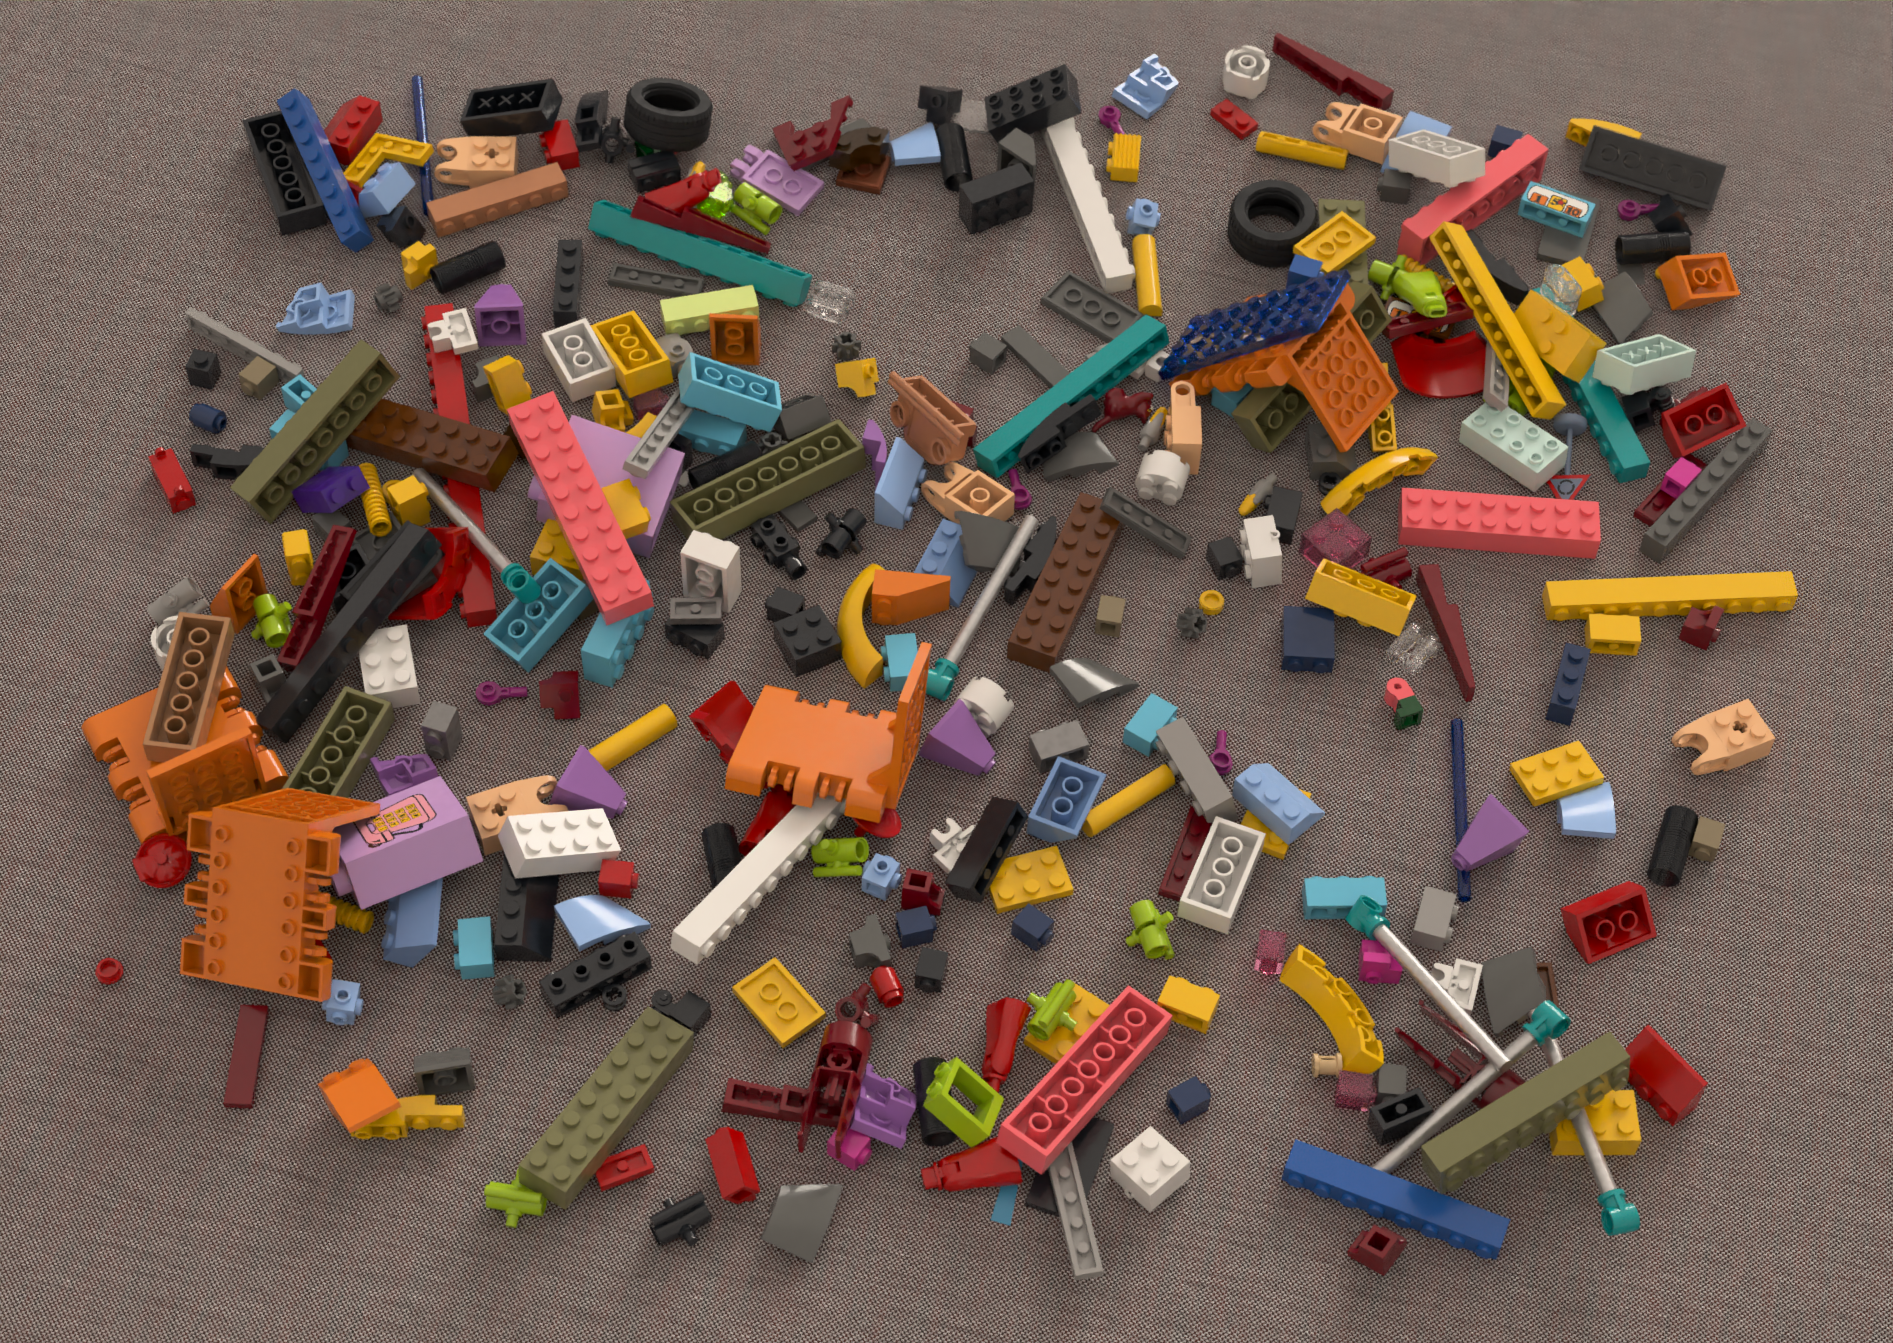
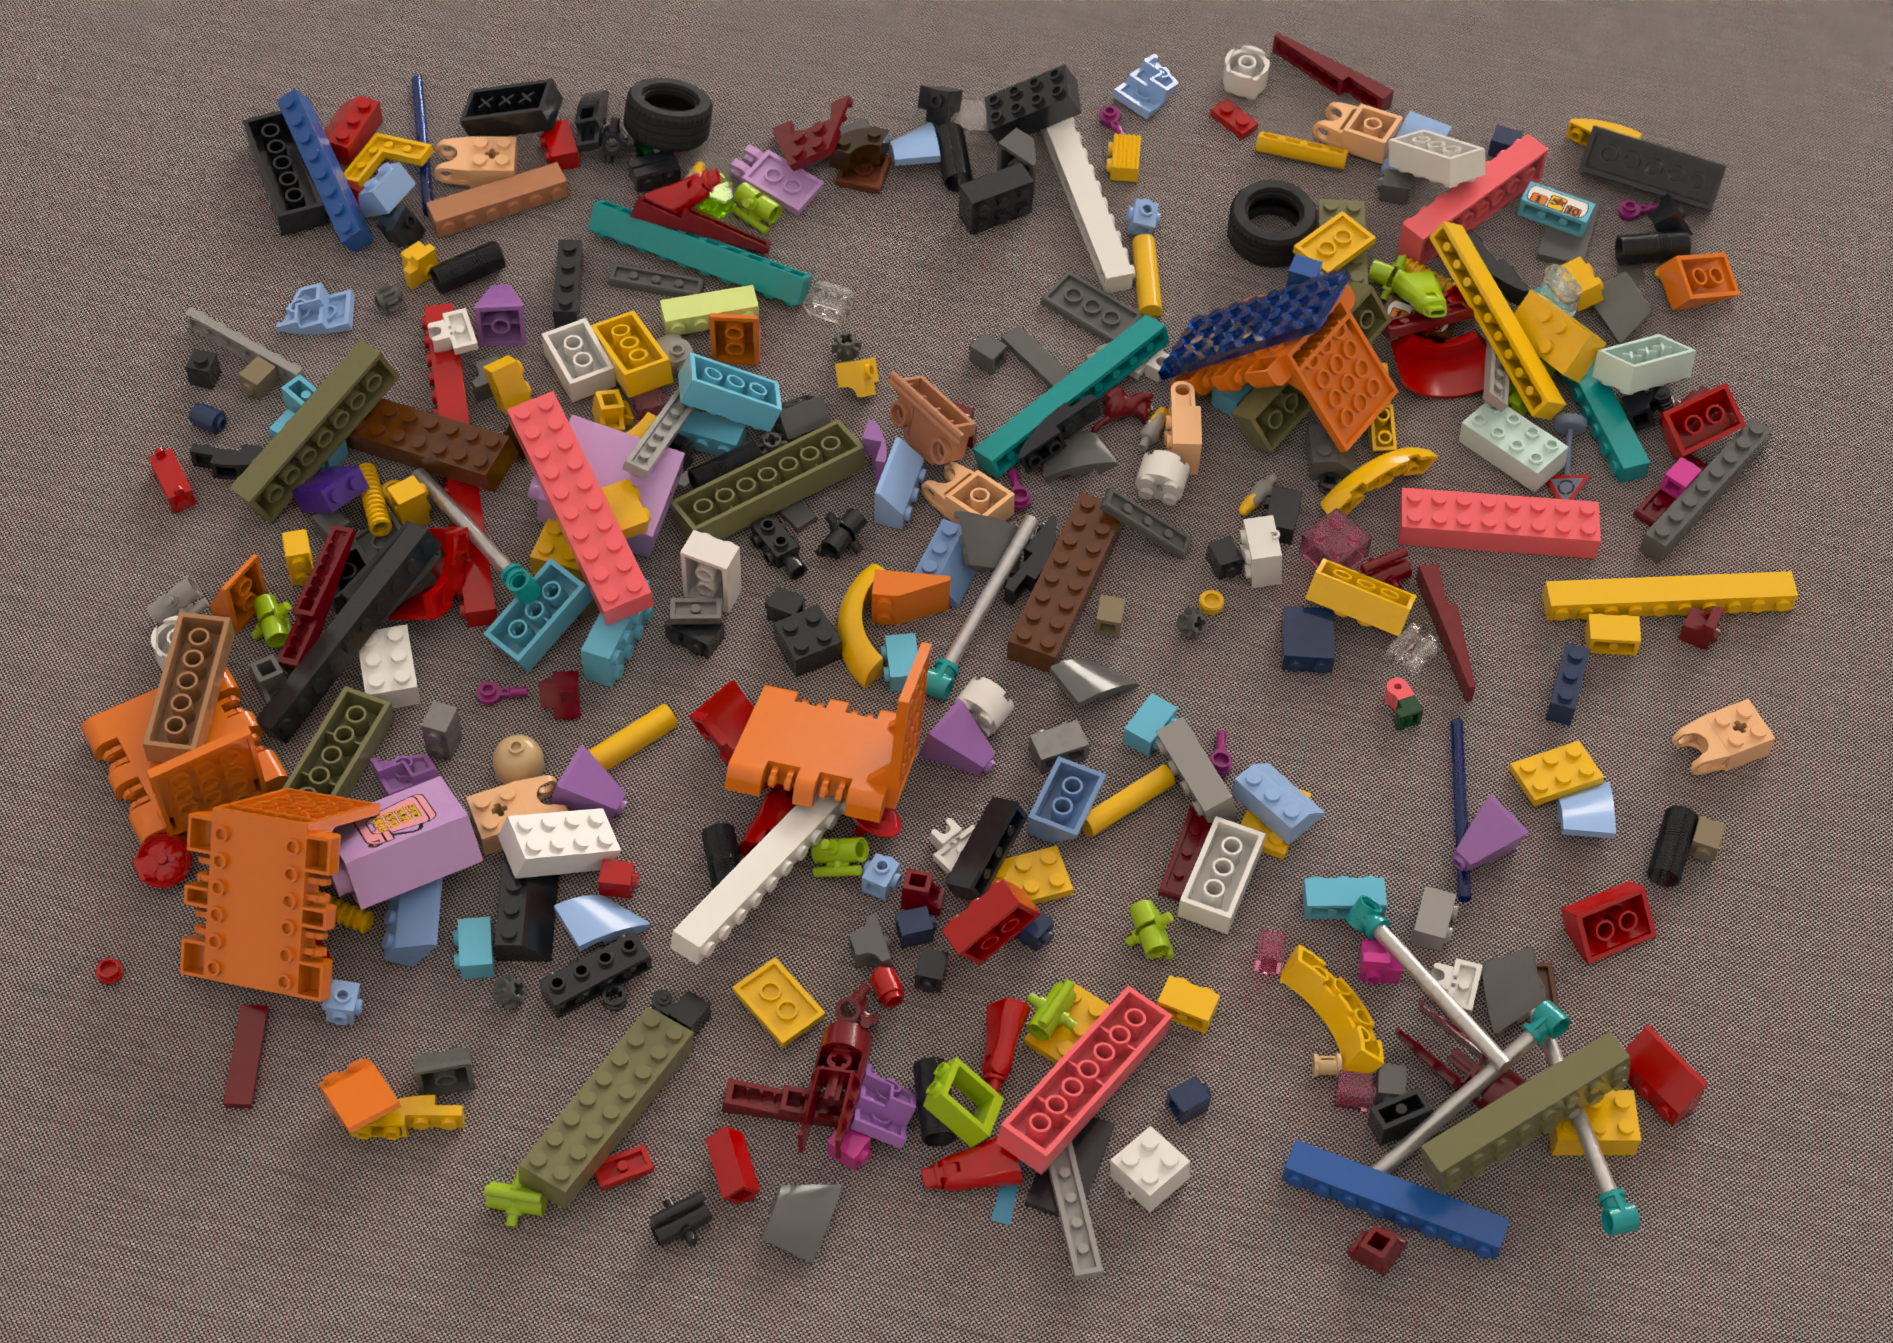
none -> tan cylinder [492,734,545,785]
none -> red brick [942,879,1041,965]

